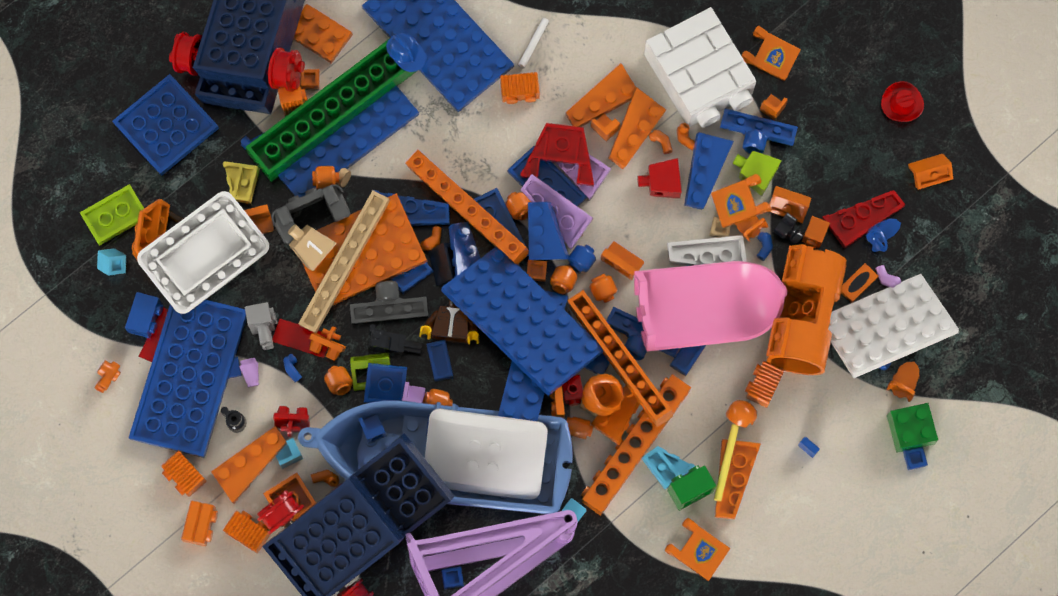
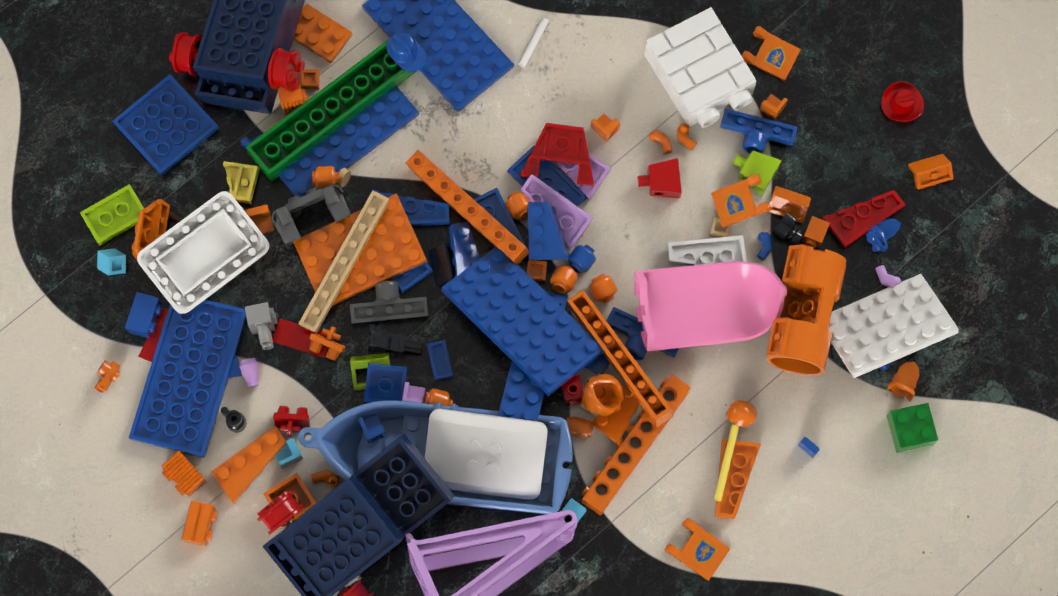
orange brick [223,511,271,554] -> none
blue arm [283,354,302,383] -> none
tan torso [288,225,337,271] -> none
orange head [324,366,353,395] -> none
reddish brown torso [419,299,479,344] -> none
orange arm [420,226,442,251] -> none
blue tile [442,566,464,589] -> none
orange brick [500,72,540,104] -> none
orange plate [549,386,565,418] -> none
orange wing [566,63,636,127] -> none
orange panel [601,242,644,280] -> none
orange wing [608,87,666,169] -> none
medium azure wing [642,446,695,490] -> none
green brick [667,465,716,511] -> none
blue tile [670,345,706,376] -> none
blue wing [684,132,734,210] -> none
orange piece [735,216,768,242] -> none
orange brick [745,360,785,408] -> none
orange tile [841,263,879,303] -> none
blue tile [903,446,928,470] -> none

